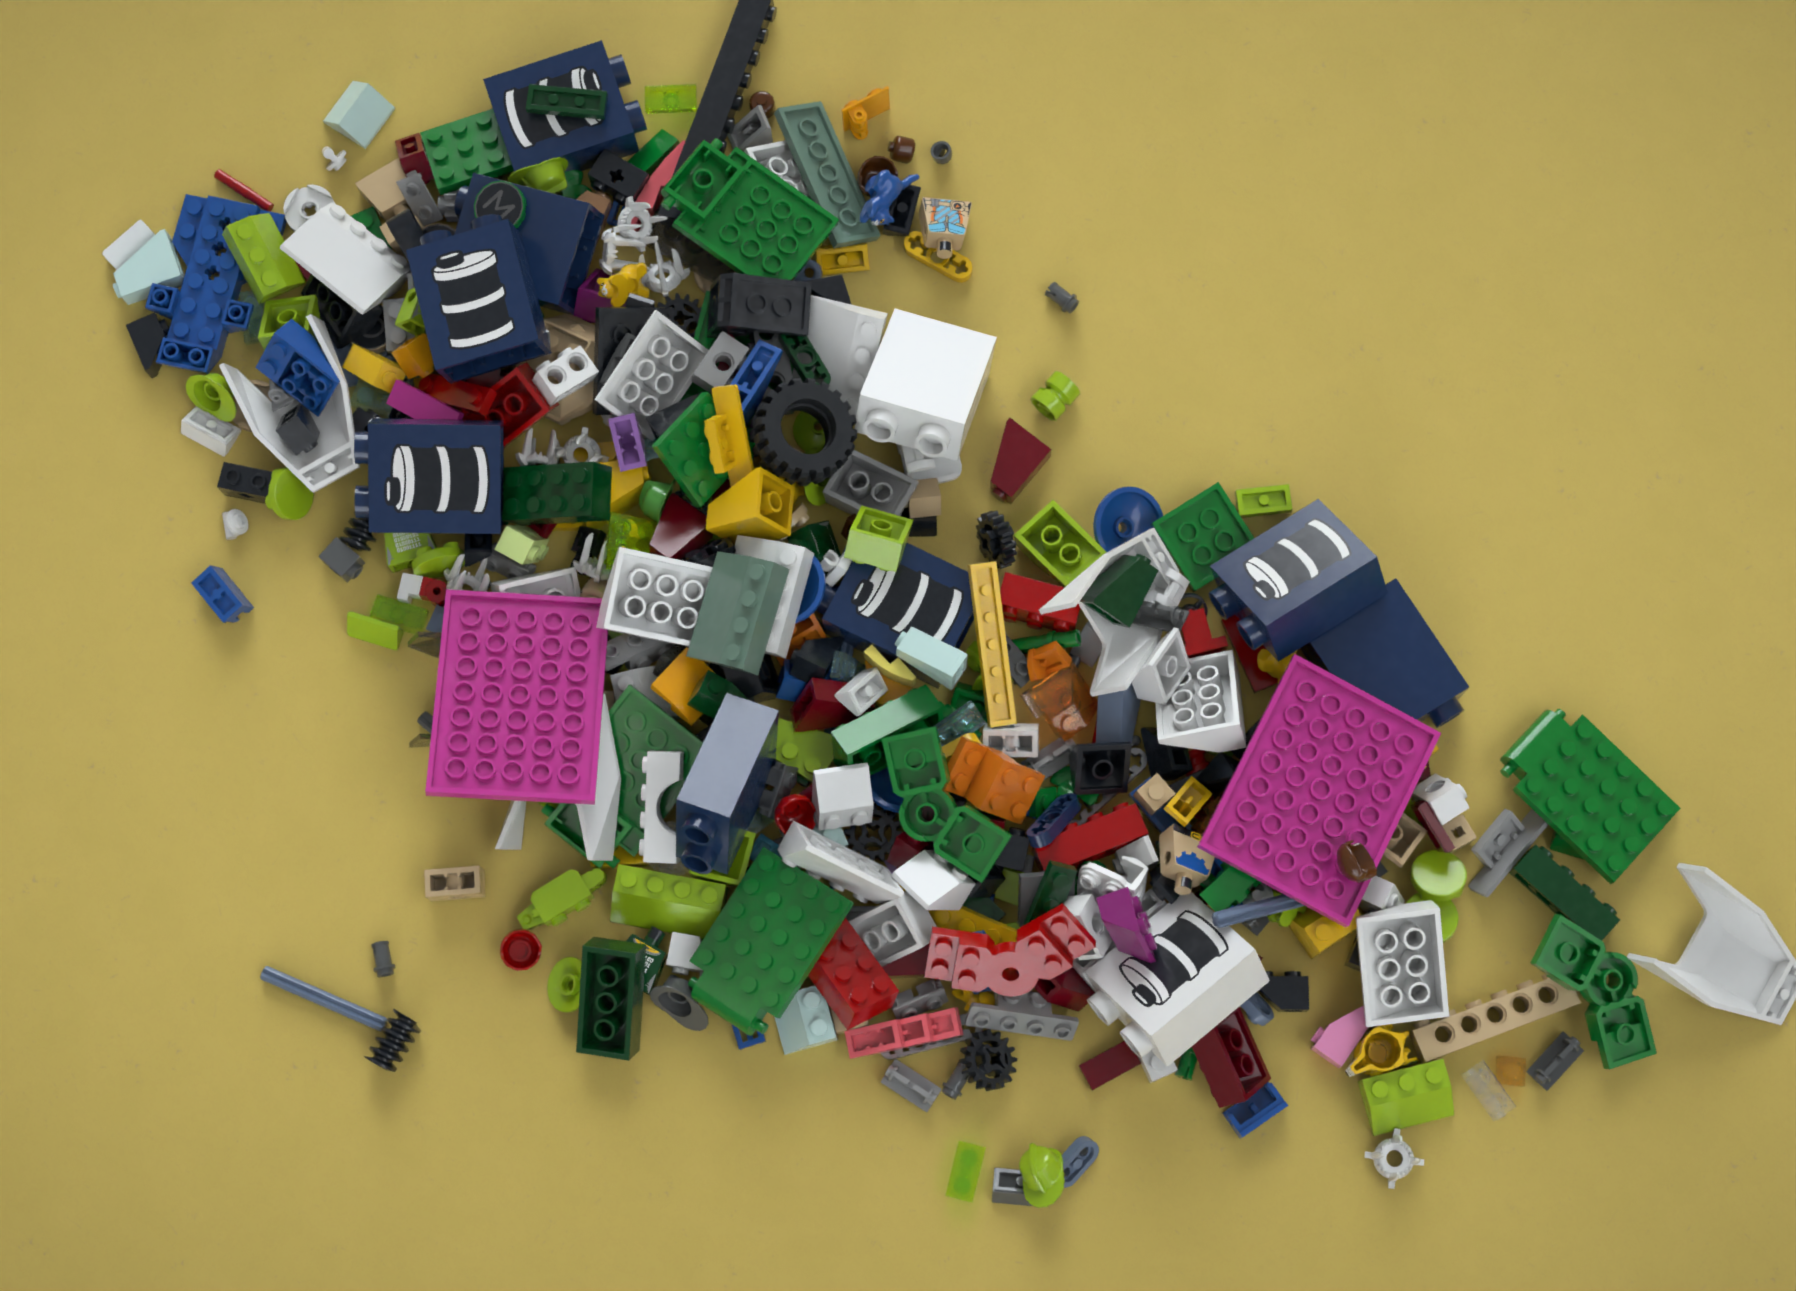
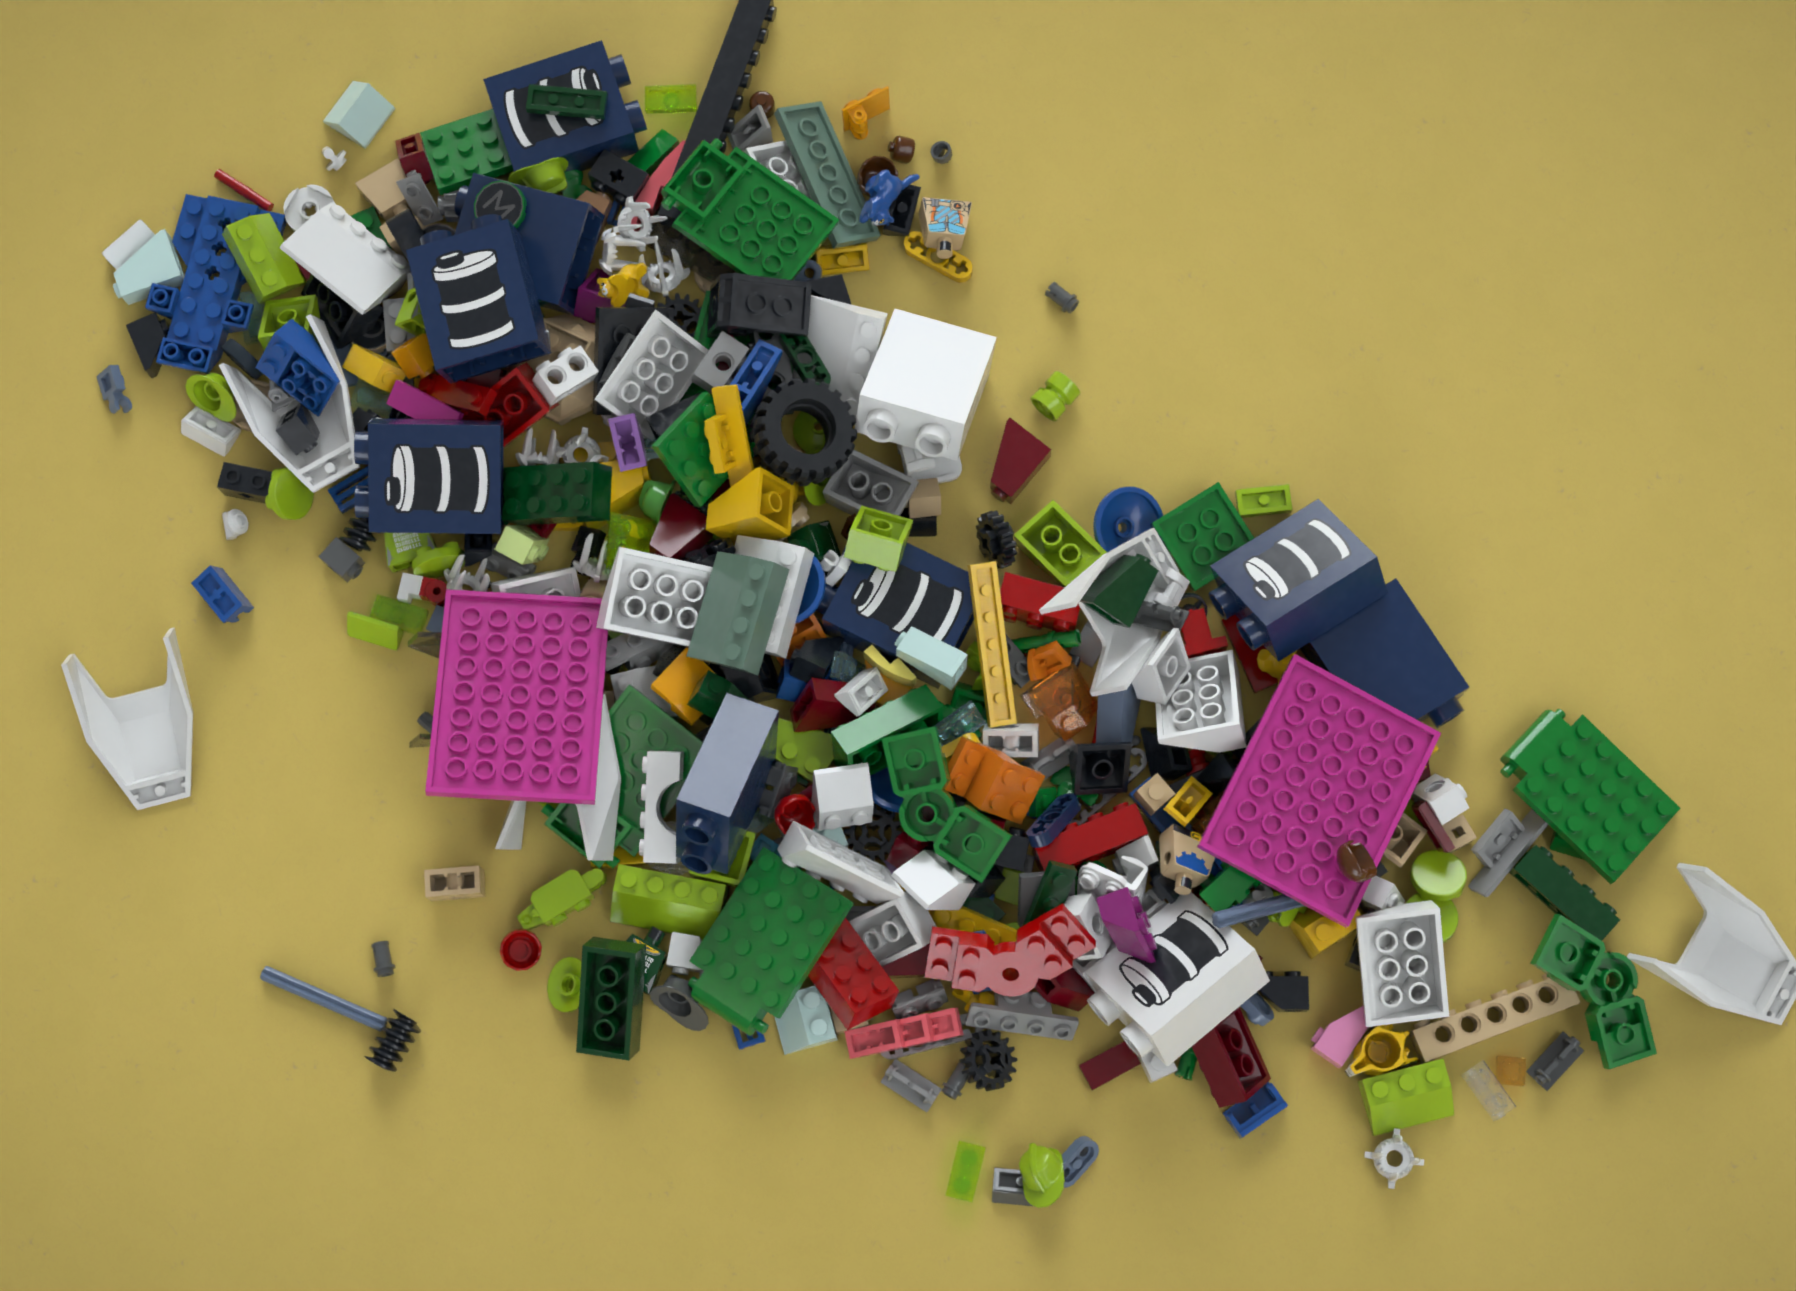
none -> white windscreen [61,627,193,810]
none -> sand blue plate [96,365,132,414]
none -> black bush [222,338,263,380]
none -> blue tile [328,466,368,514]

